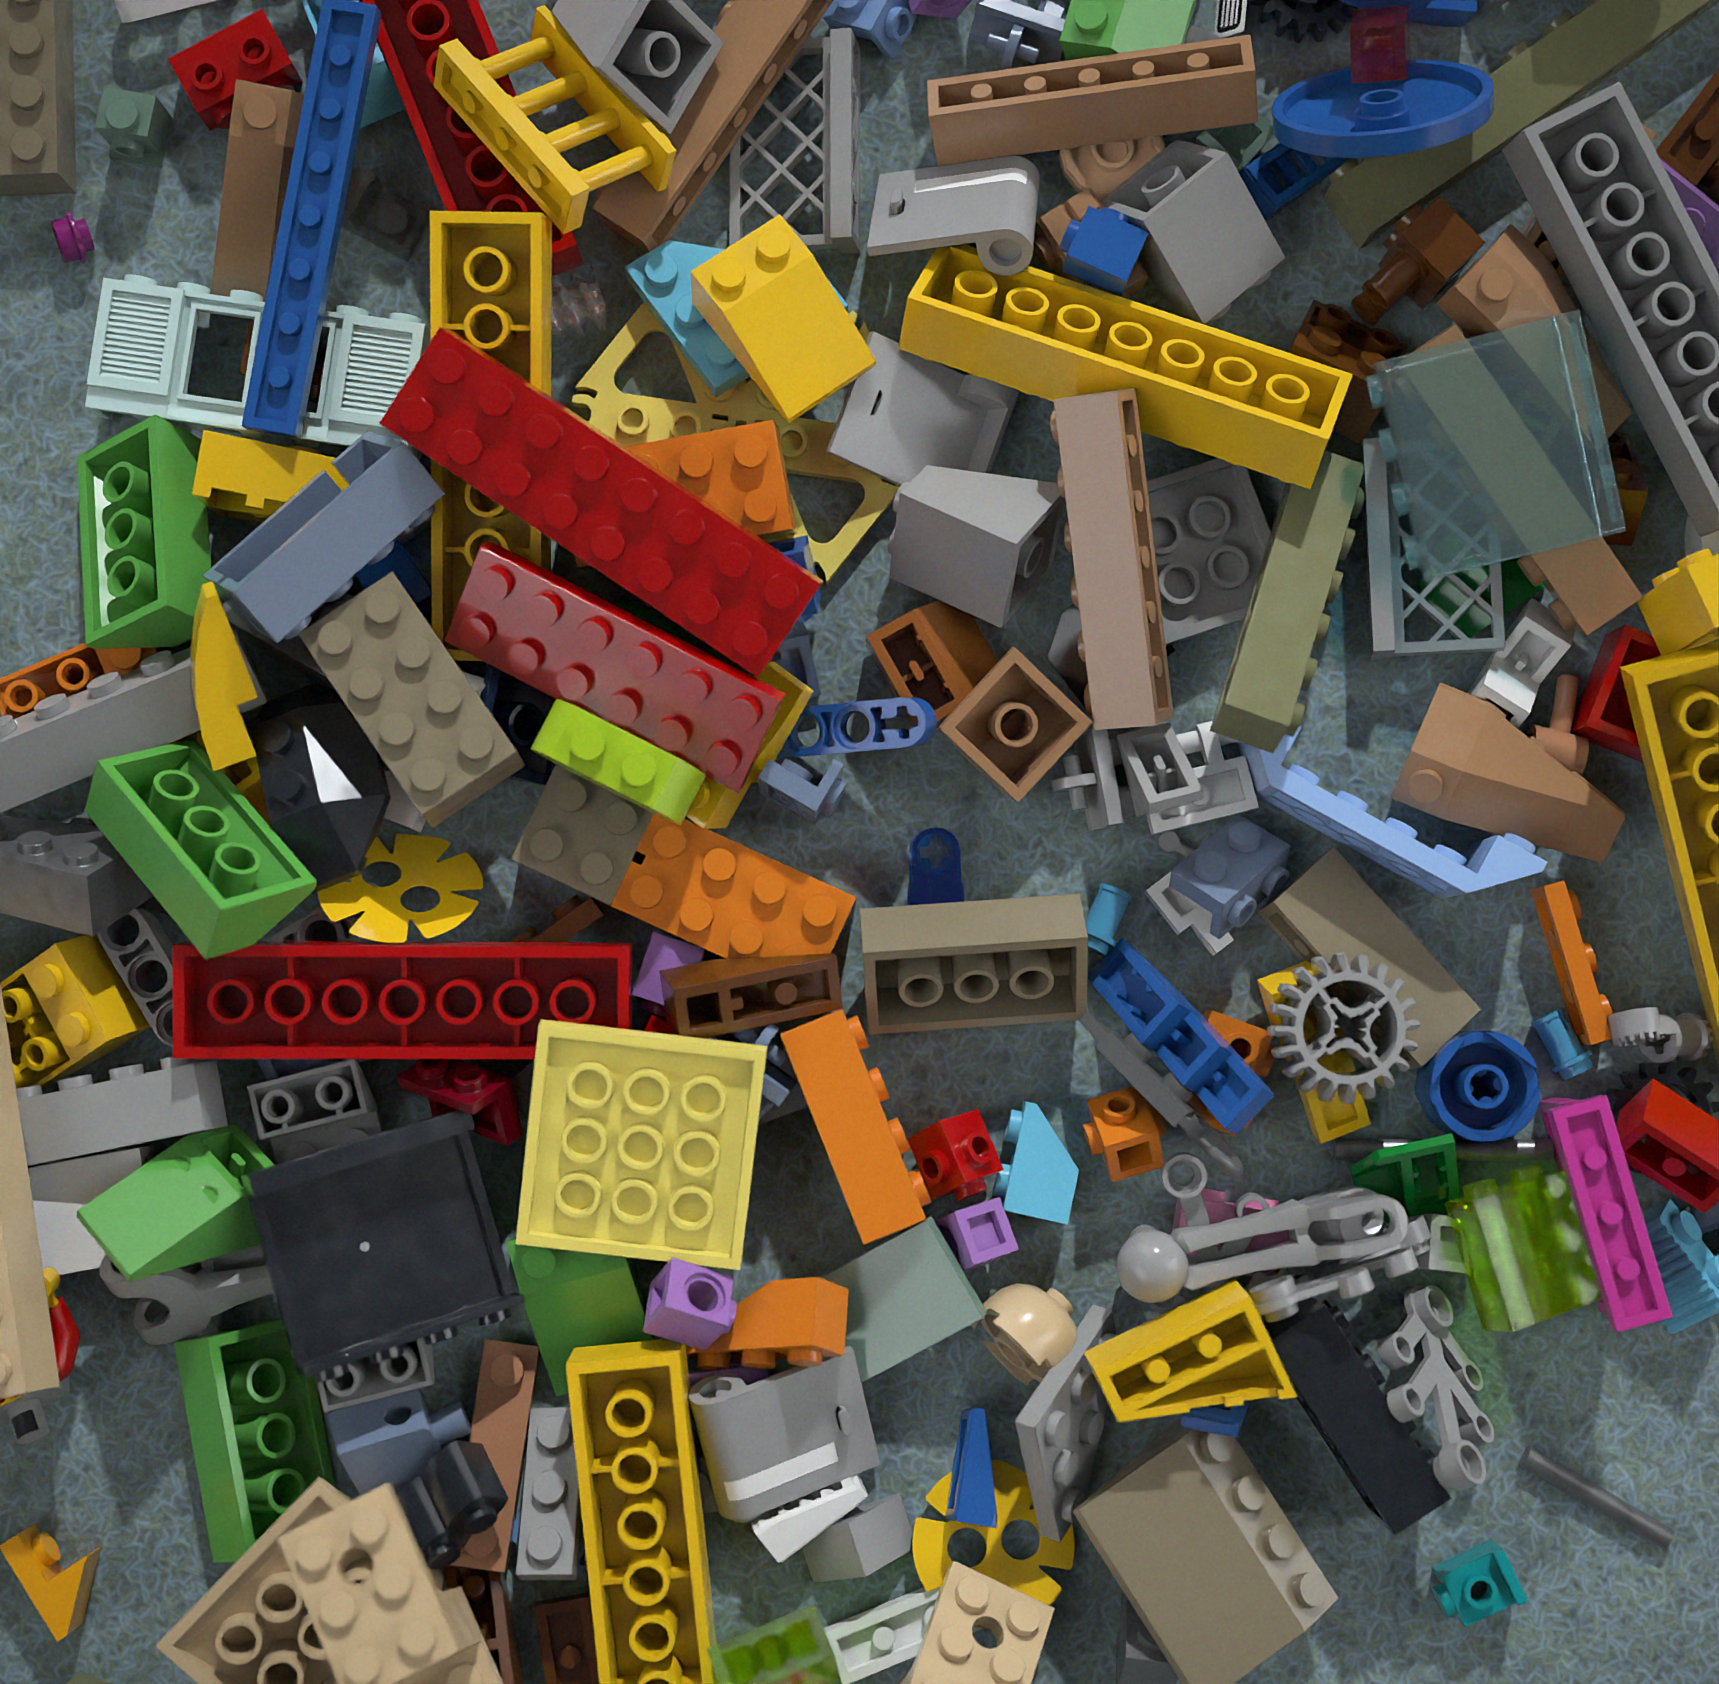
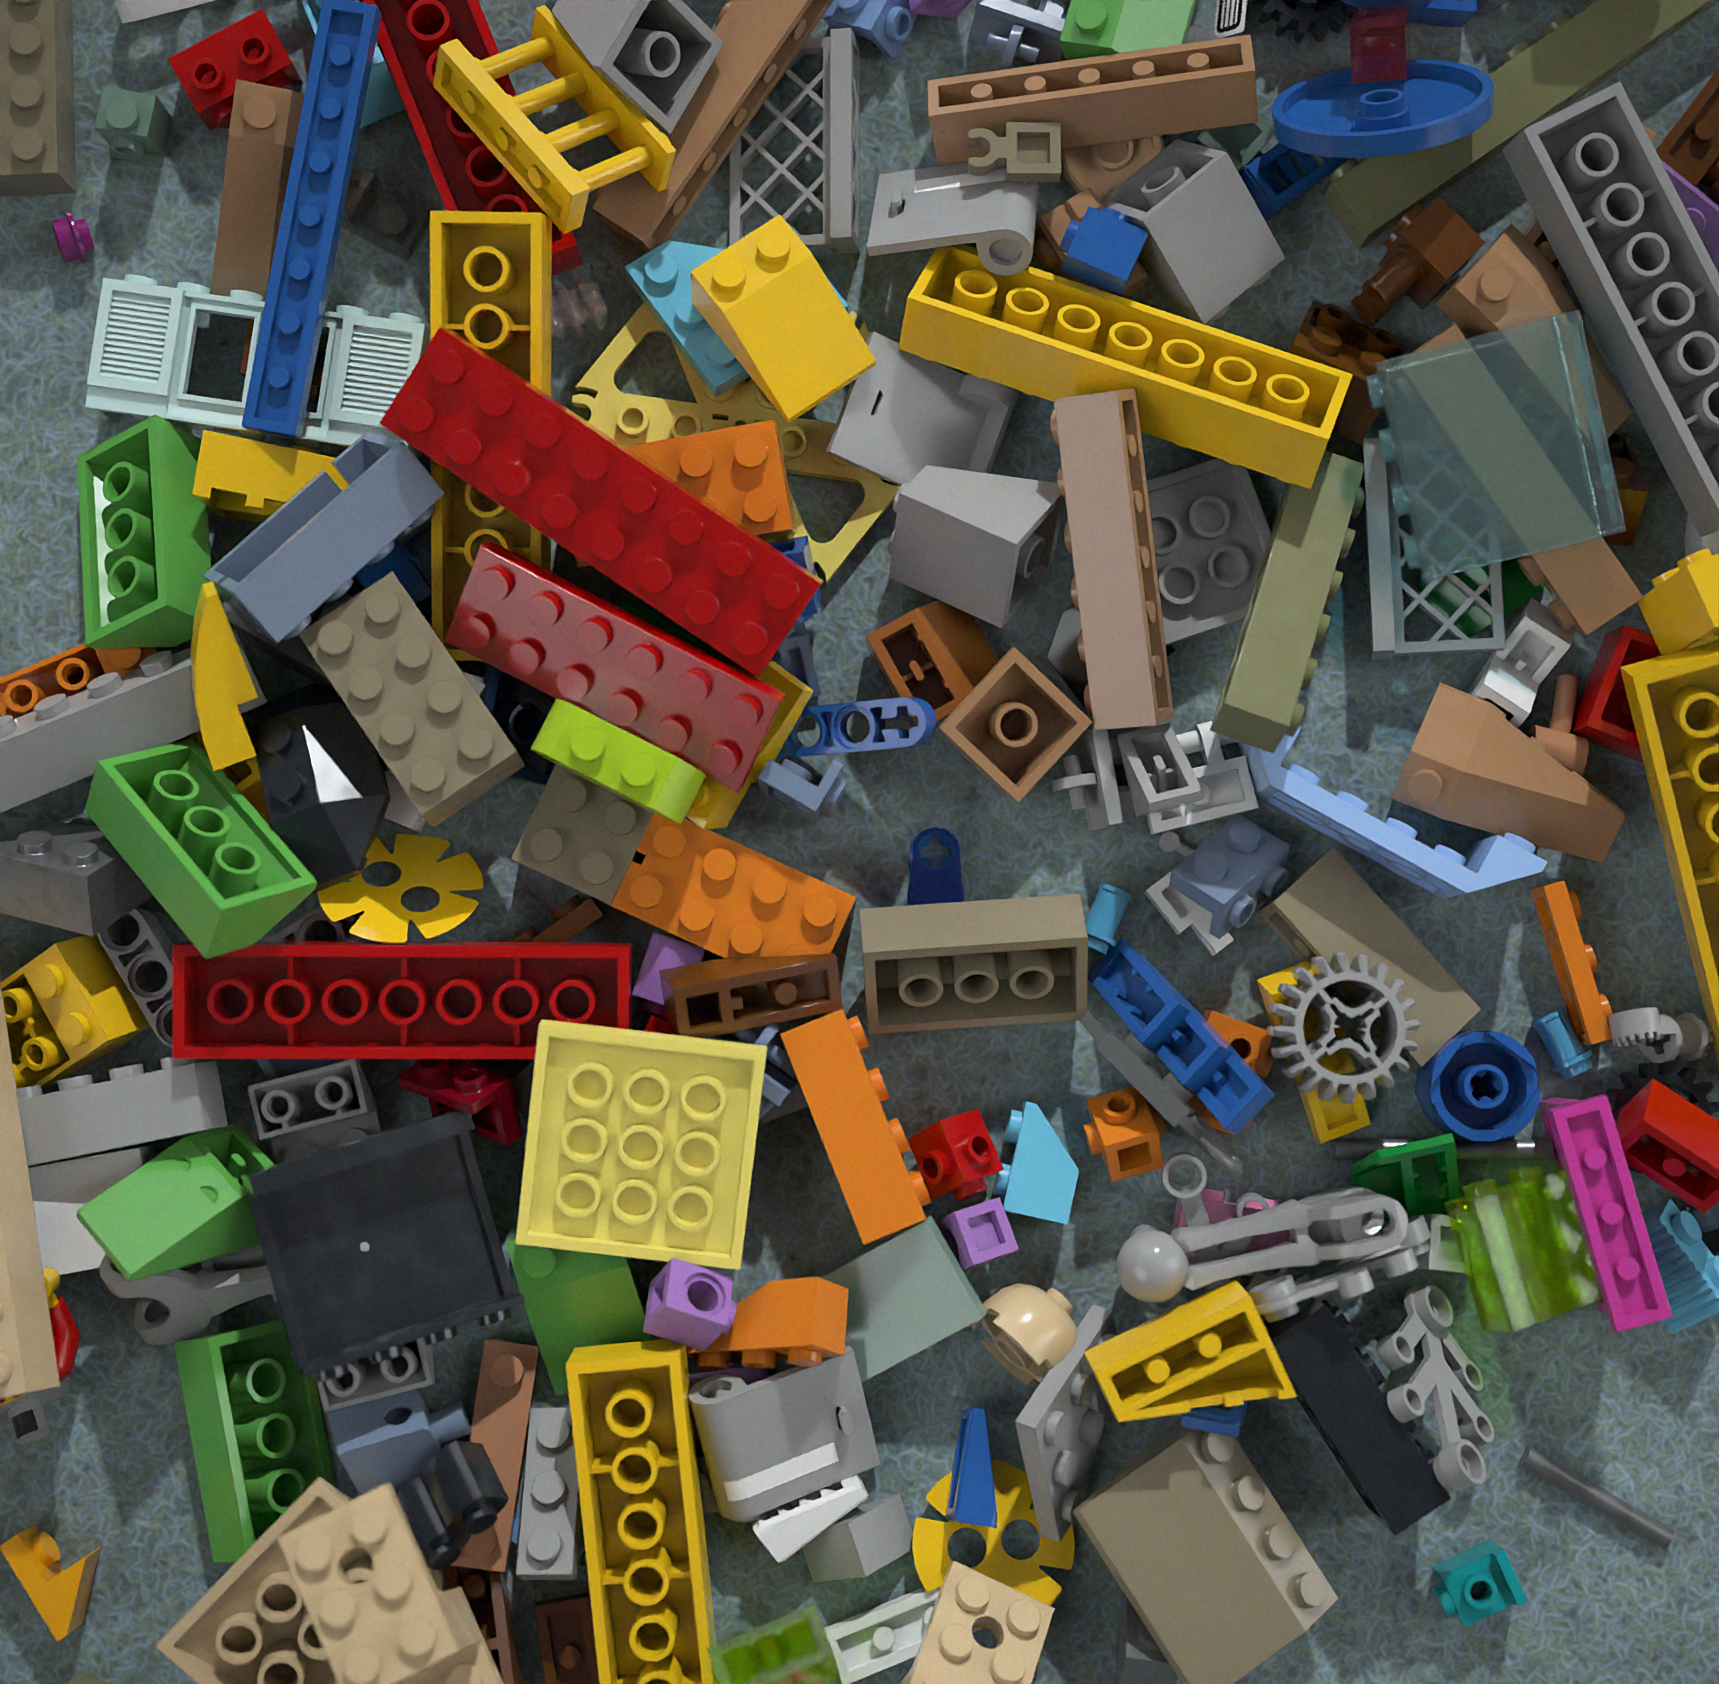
none -> dark tan plate [967,122,1061,183]

